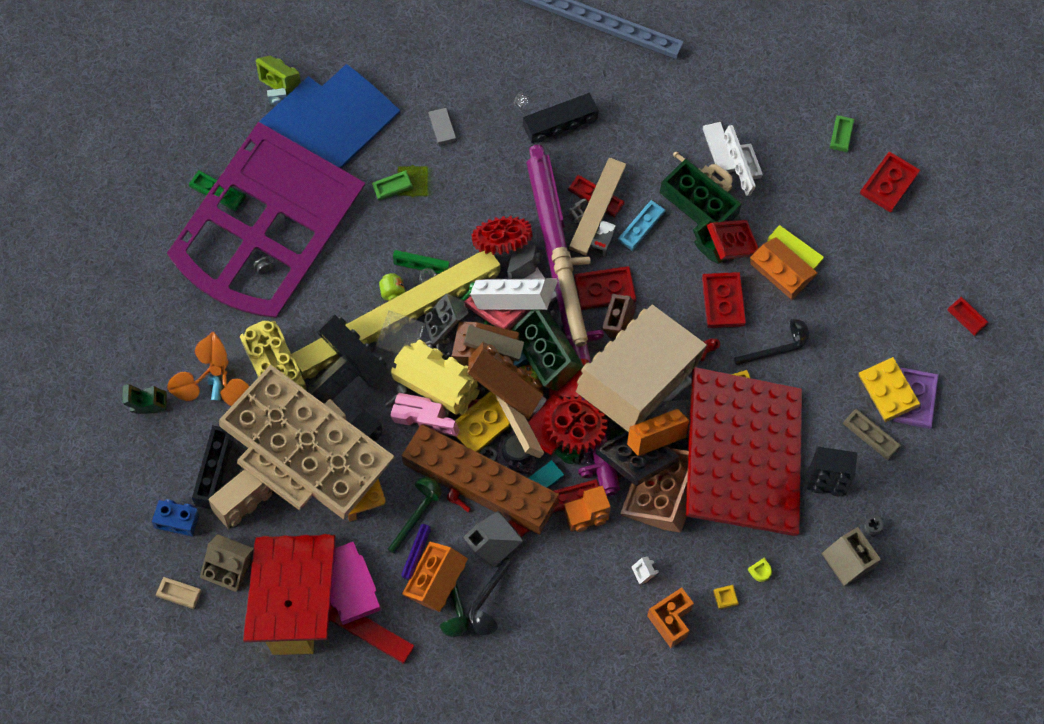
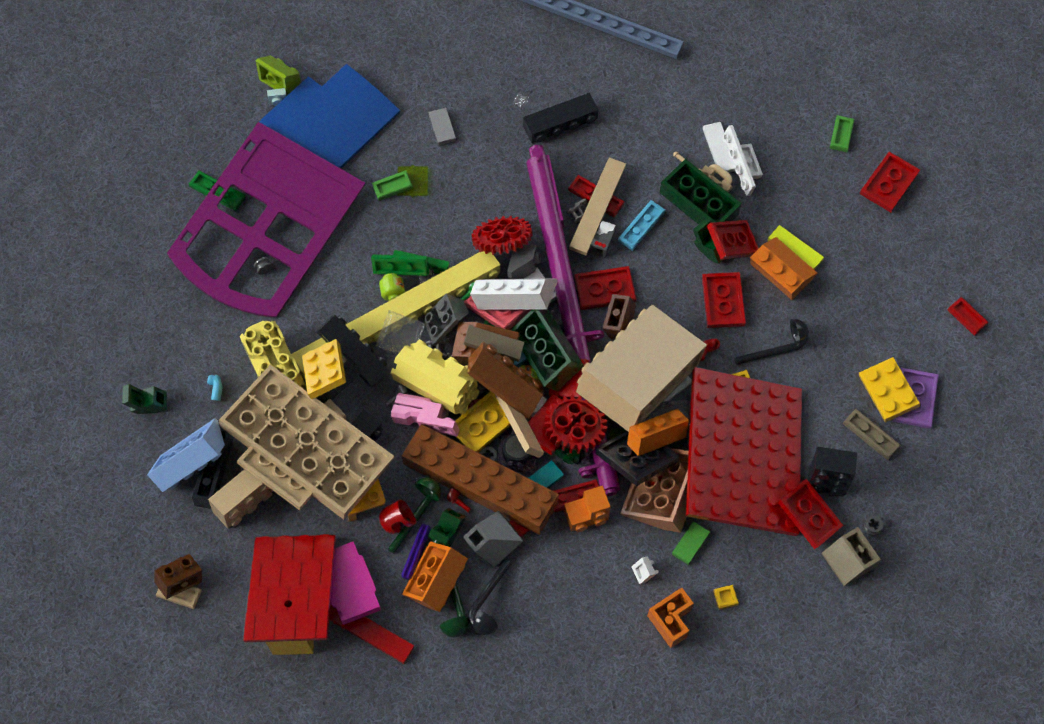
blue brick [152,499,199,537] -> none
orange plant [167,332,250,406] -> none
dark tan slope [200,534,254,592] -> none
tan cylinder [552,247,590,347] -> none
neon yellow tile [748,558,772,582] -> none
none -> light blue slope [147,418,225,492]
none -> reddish brown brick [154,554,202,599]
none -> yellow plate [302,339,346,399]
none -> green tile [371,254,429,276]
none -> red helmet [379,499,417,534]
none -> dark green brick [428,508,466,547]
none -> bright green tile [672,521,710,565]
none -> red plate [777,479,843,549]

